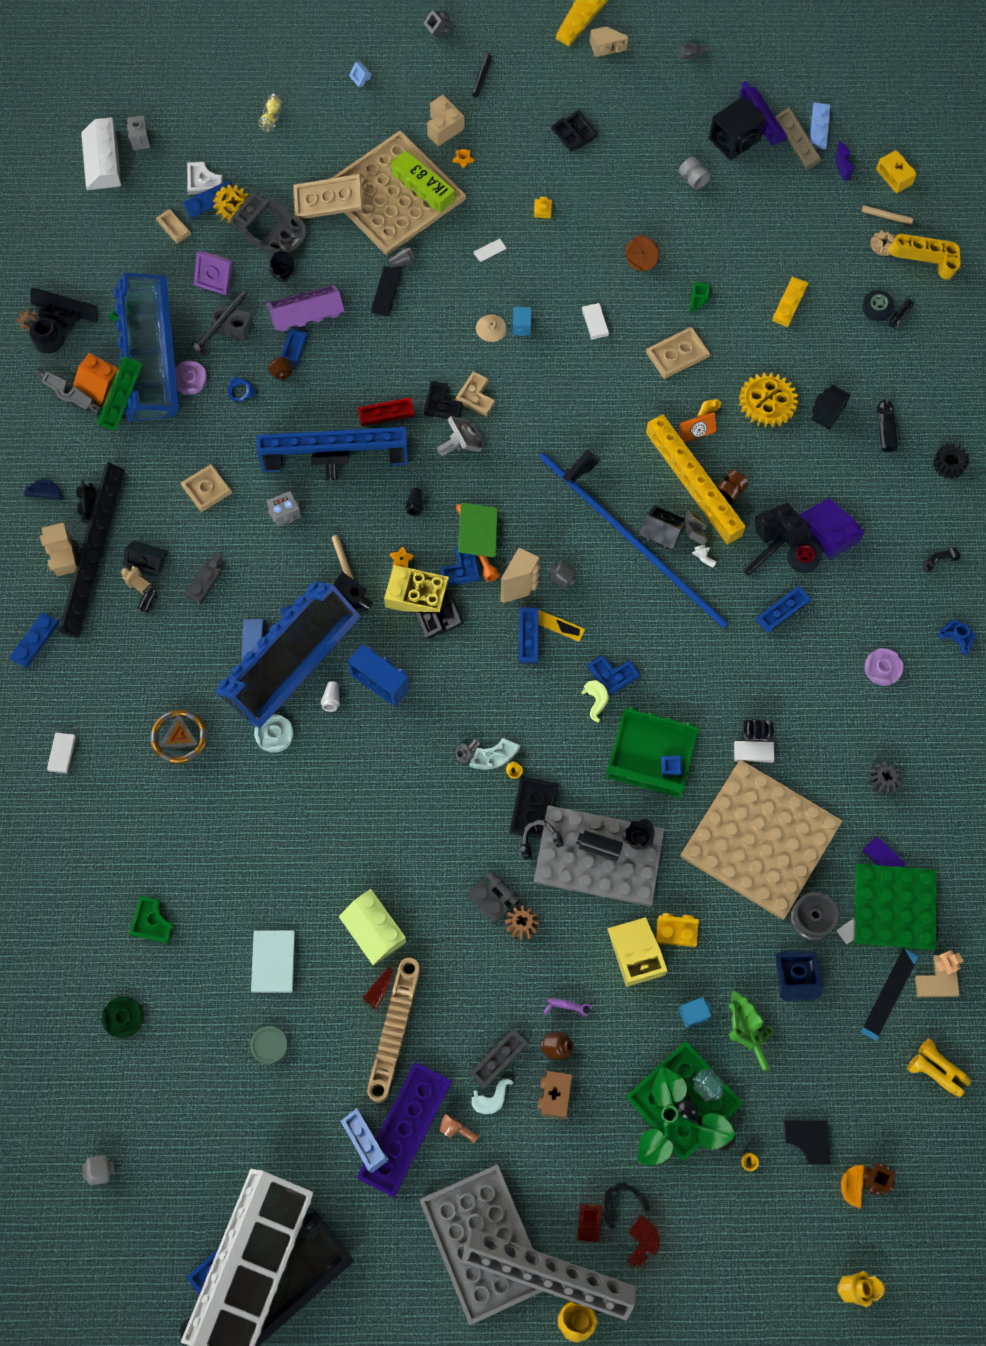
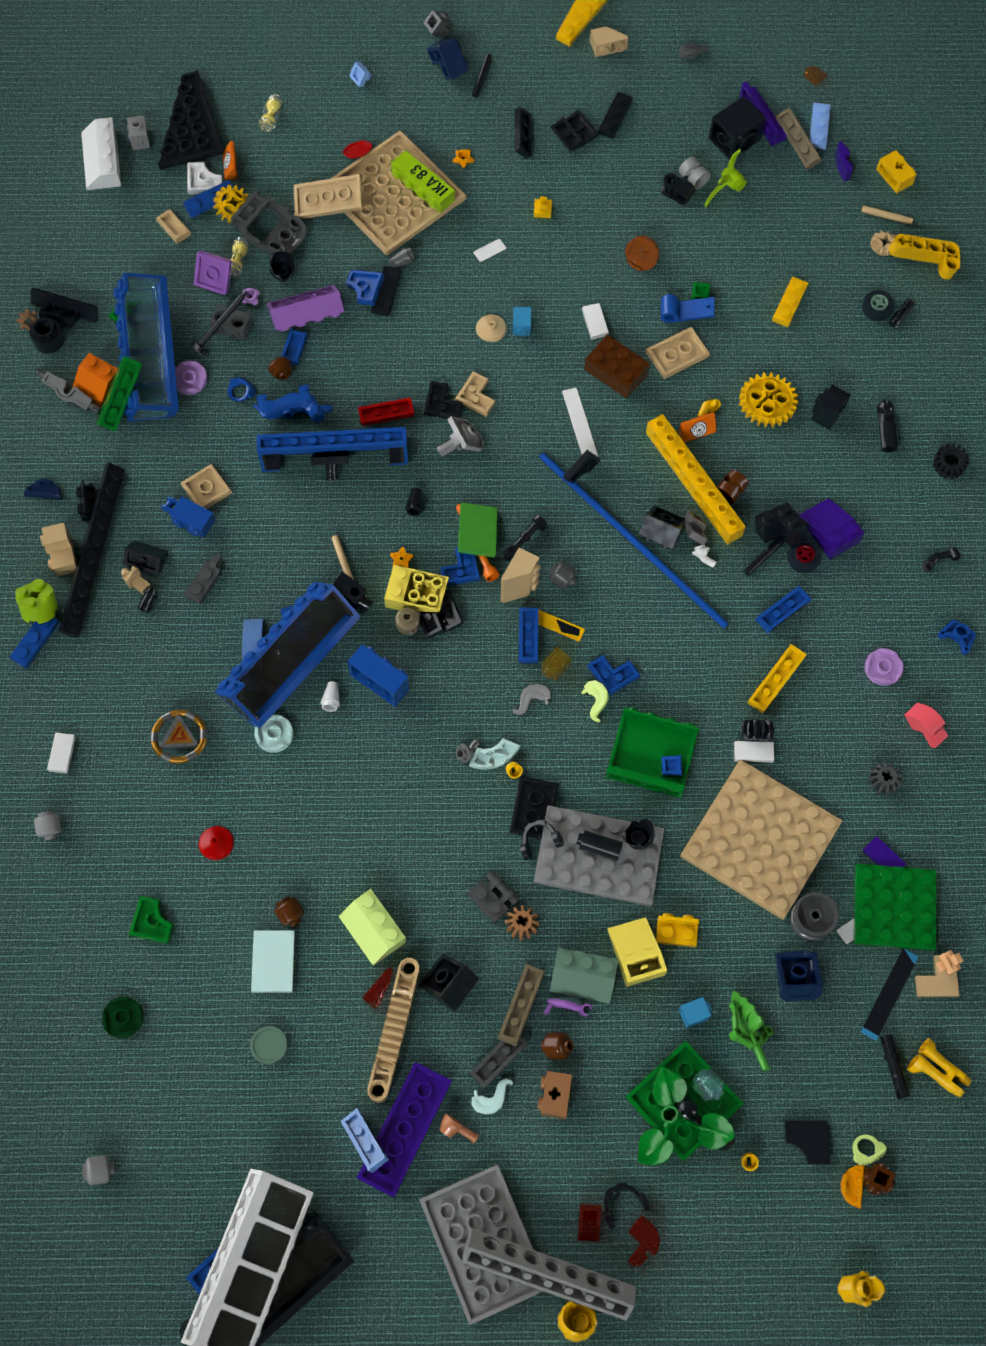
light grey head [266,491,301,527] -> none
tan brick [427,95,464,146] -> none
none -> lime brick [15,579,59,624]
none -> light grey head [34,811,62,841]
none -> black wing [158,70,224,170]
none -> blue brick [161,496,216,538]
none -> red piece [198,826,234,860]
none -> orange slope [223,141,238,181]
none -> clear piece [230,237,250,276]
none -> lavender plate [241,288,260,305]
none -> blue animal [253,384,333,423]
none -> reddish brown head [274,896,304,927]
none -> red piece [343,141,372,159]
none -> blue tile [346,270,385,306]
none -> dark tan head [395,608,420,636]
none -> black slope [418,954,479,1012]
none -> dark blue brick [426,38,469,80]
none -> dark tan tile [497,964,545,1046]
none -> black piece [503,514,547,562]
none -> light grey piece [513,684,551,715]
none -> black plate [515,106,531,159]
none -> clear yellow brick [541,647,571,681]
none -> sand green slope [550,948,618,1004]
none -> white sticker [562,388,598,456]
none -> reddish brown brick [584,334,650,399]
none -> black plate [598,92,633,139]
none -> blue door [660,294,715,323]
none -> black piece [661,174,695,205]
none -> lime plant [705,149,747,207]
none -> yellow plate [747,644,807,714]
none -> clear orange slope [803,65,827,86]
none -> yellowish green piece [852,1135,887,1165]
none -> black pin [879,1034,910,1099]
none -> coral brick [904,703,948,748]

